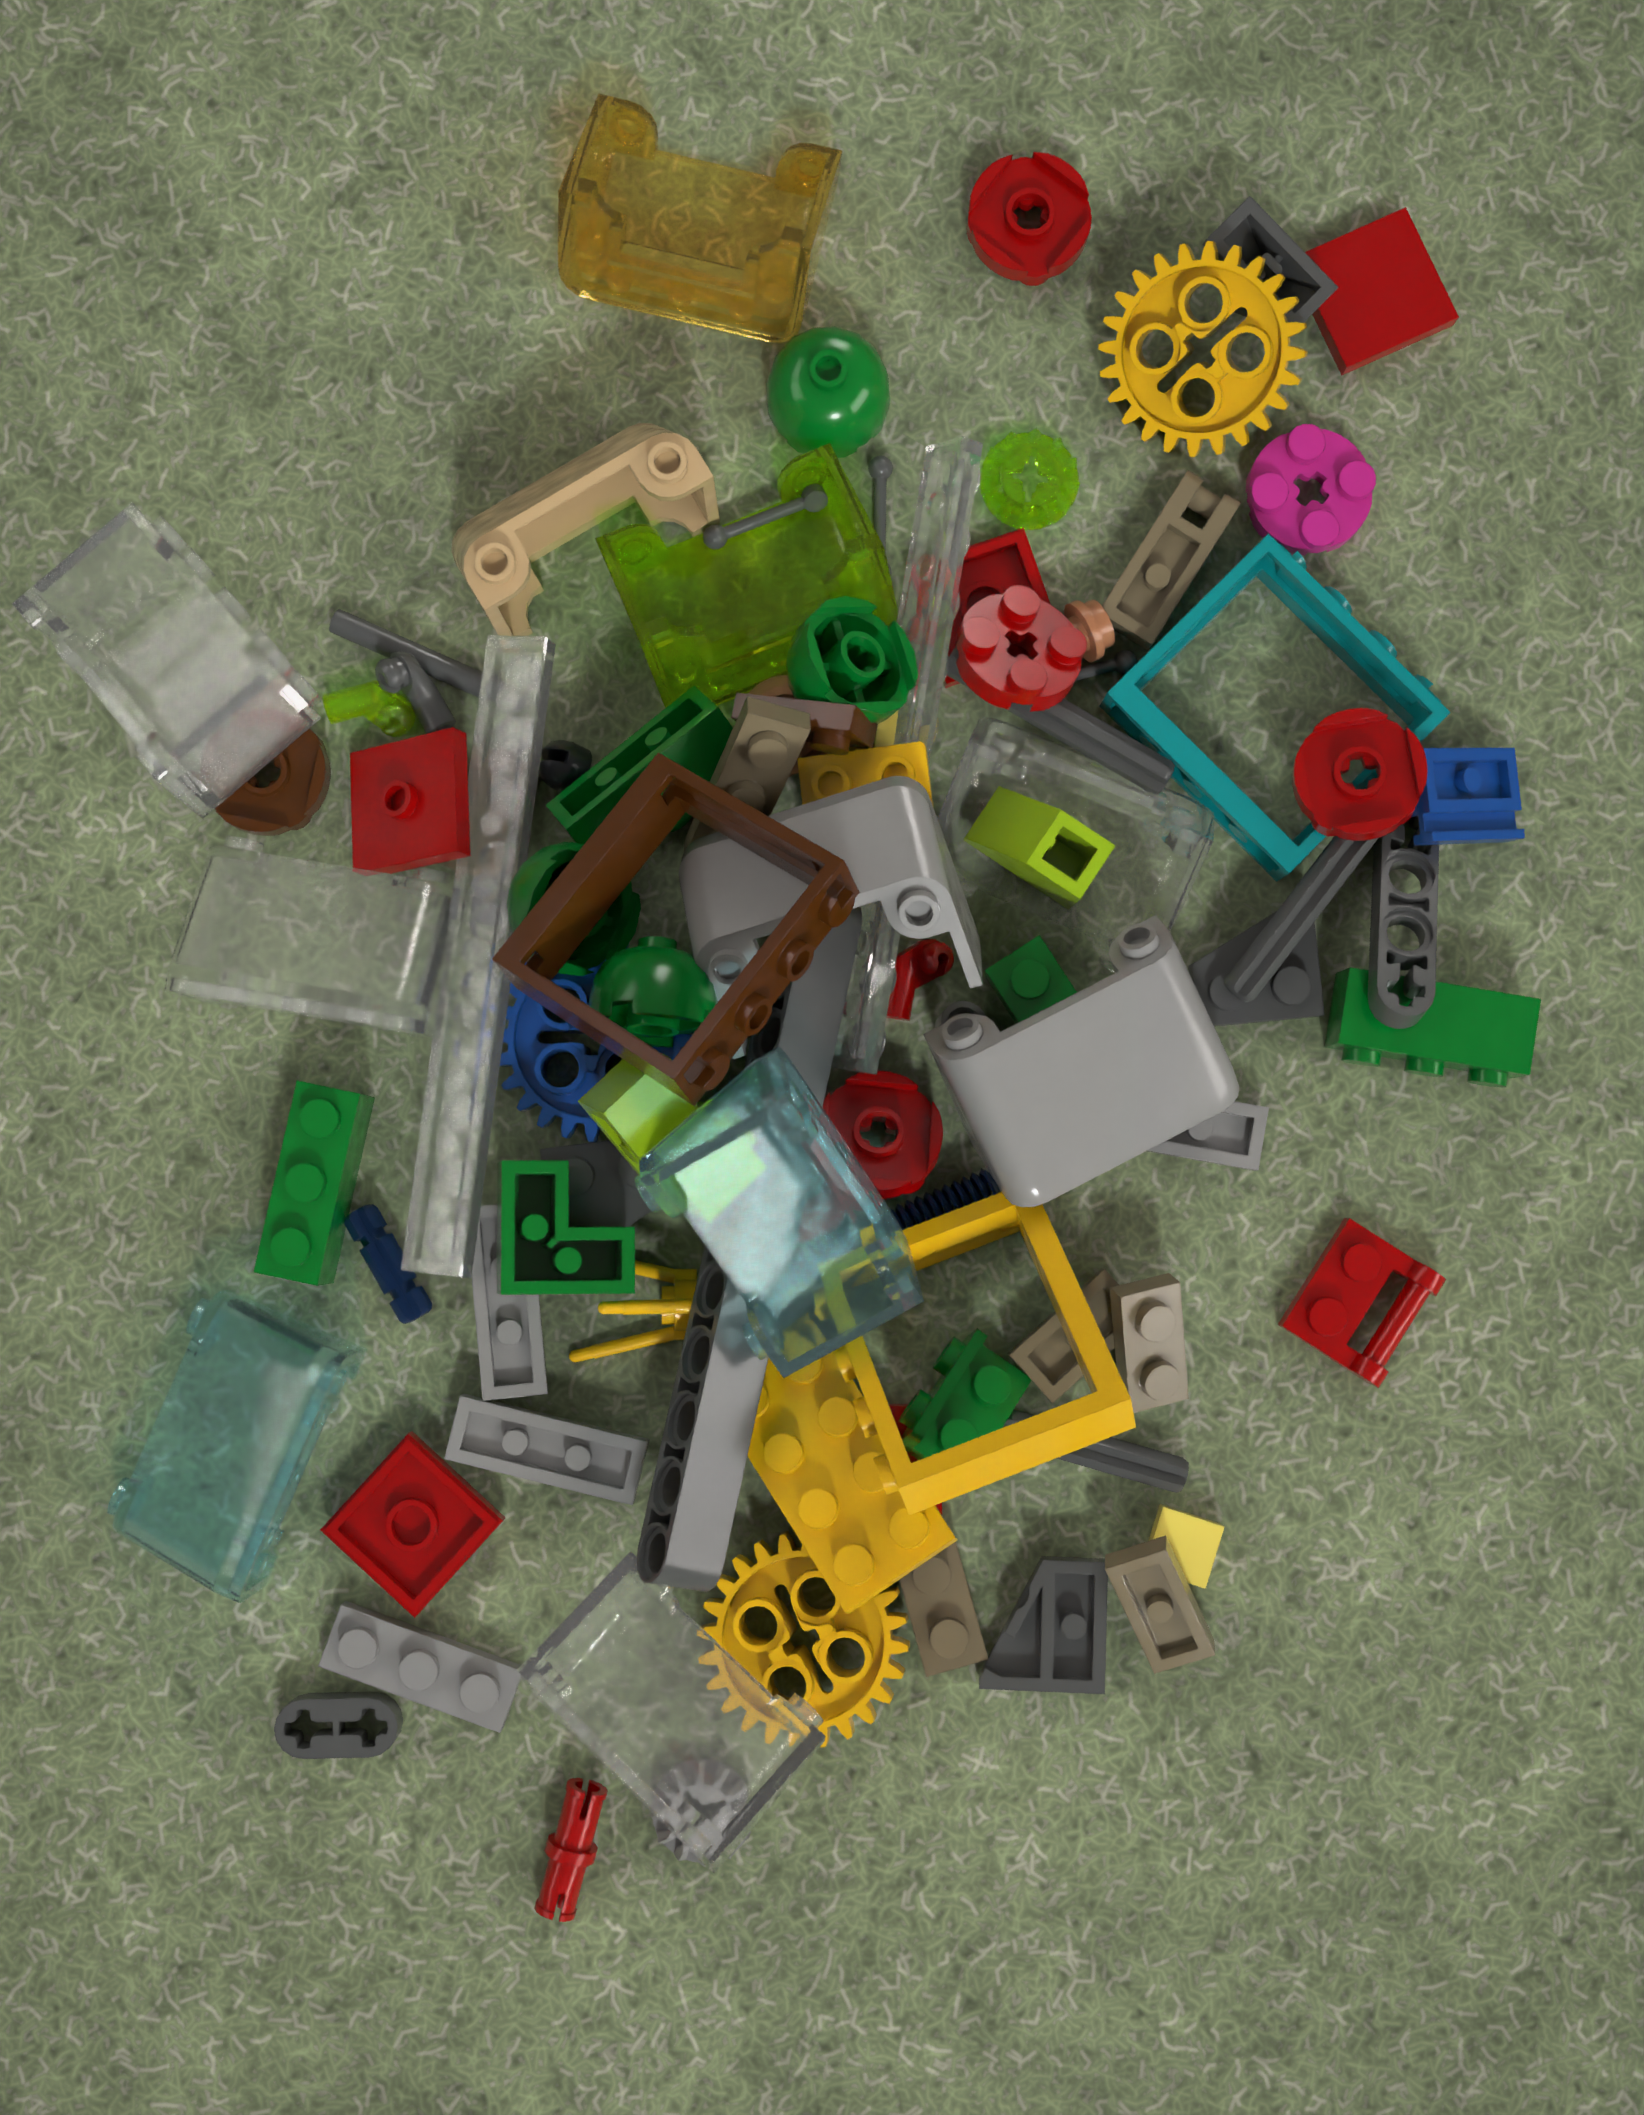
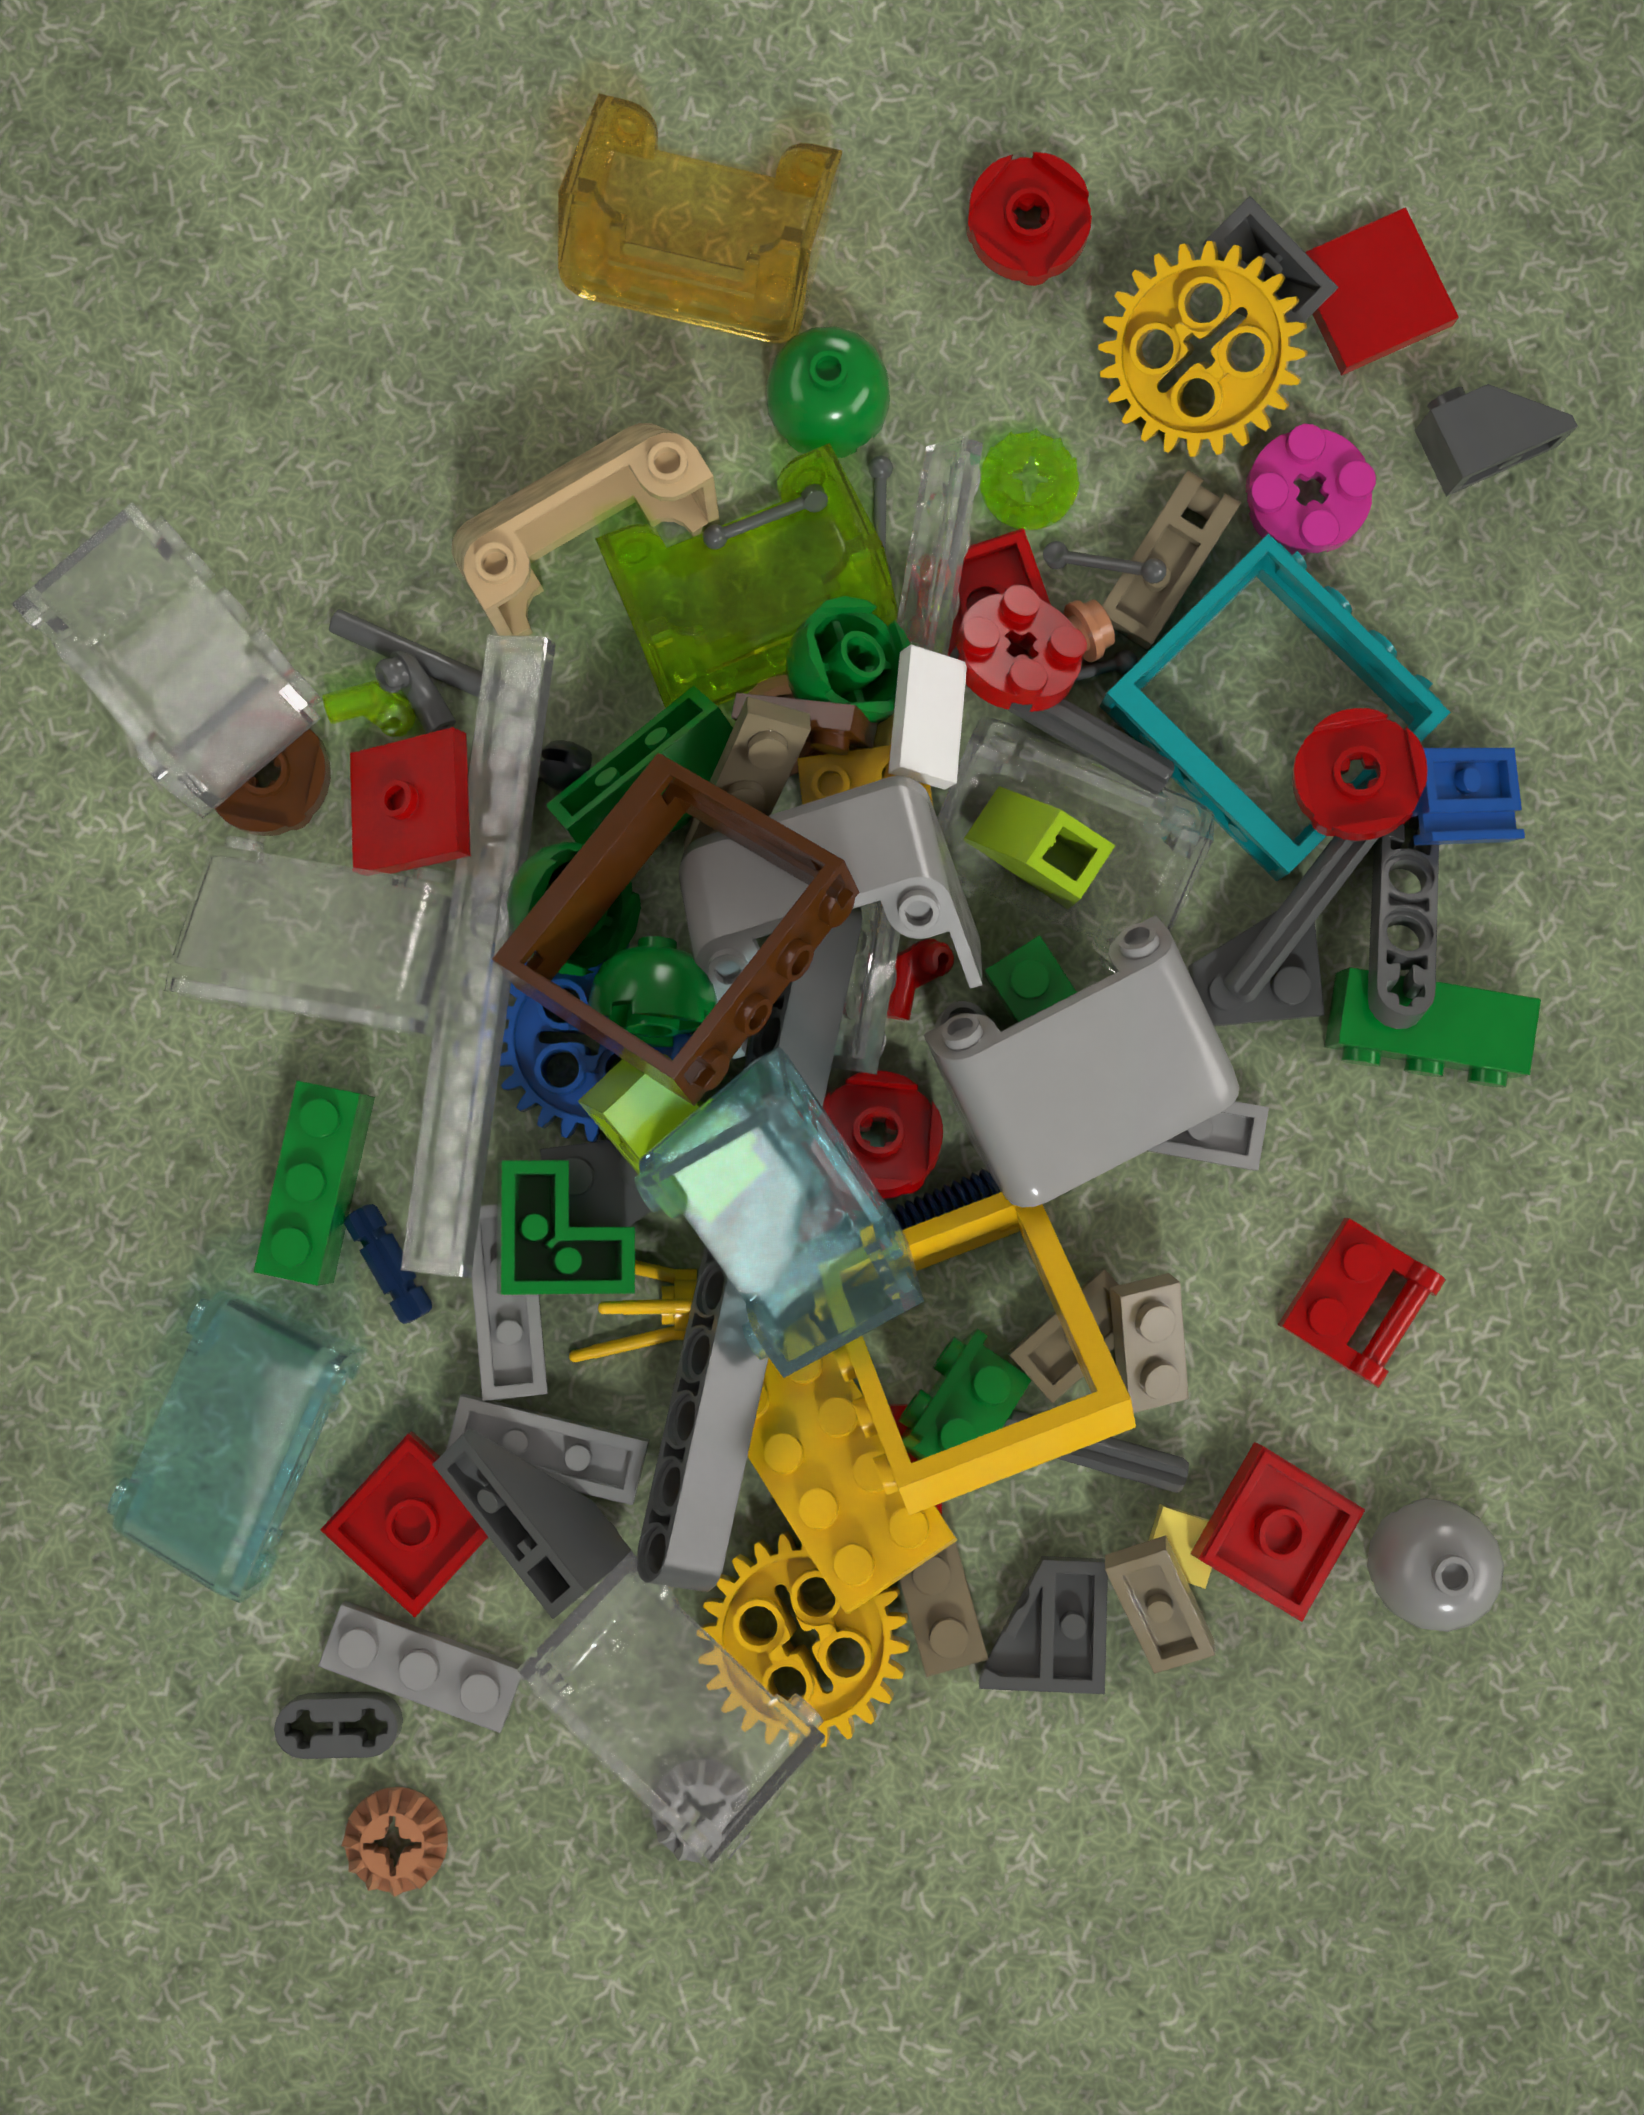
red pin [534,1778,608,1922] -> none
none -> nougat gear [341,1787,448,1897]
none -> dark grey slope [432,1429,633,1619]
none -> white tile [888,644,967,790]
none -> dark grey hinge [1043,541,1167,584]
none -> red tile [1190,1442,1365,1622]
none -> light grey cylinder [1367,1498,1504,1632]
none -> dark grey slope [1415,384,1578,497]

